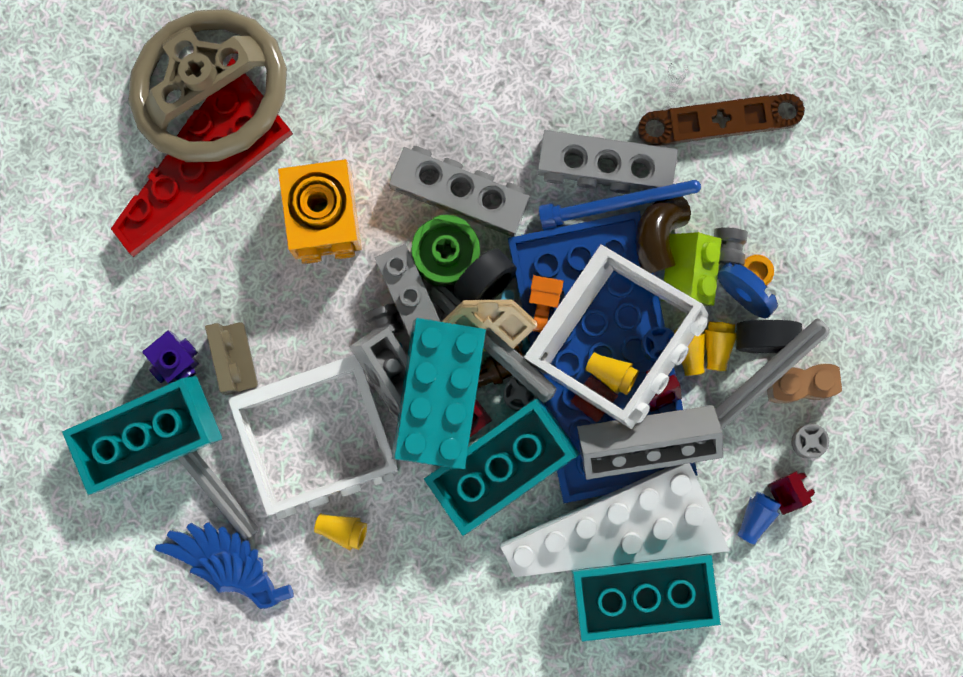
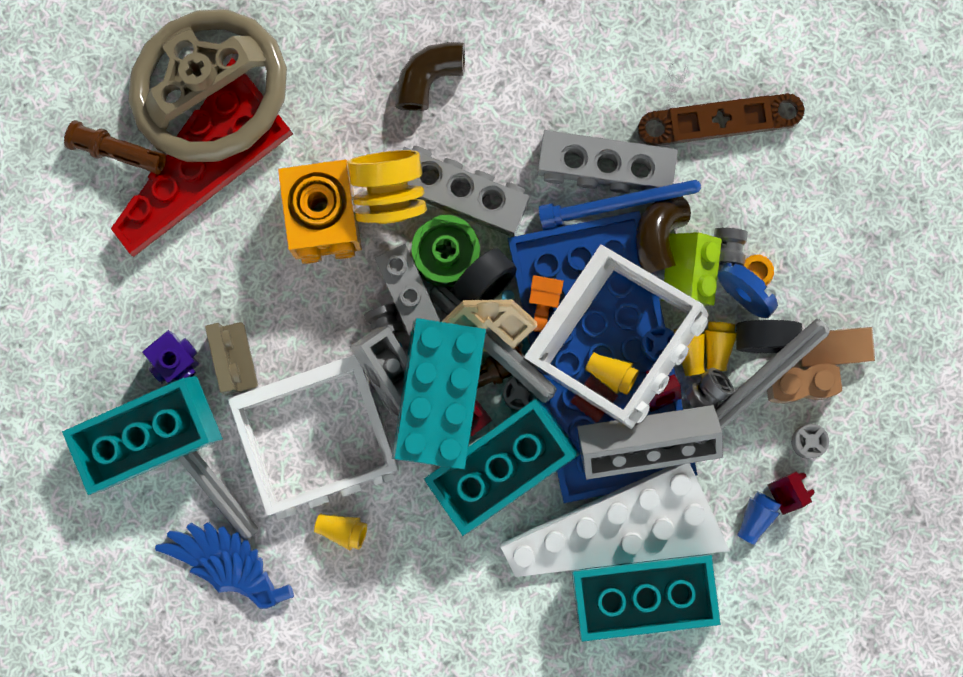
none -> reddish brown pin [64,120,166,174]
none -> yellow wheel [347,150,427,224]
none -> dark brown cylinder [395,42,465,111]
none -> flat silver wheel [686,368,734,409]
none -> medium nougat slope [802,327,875,367]

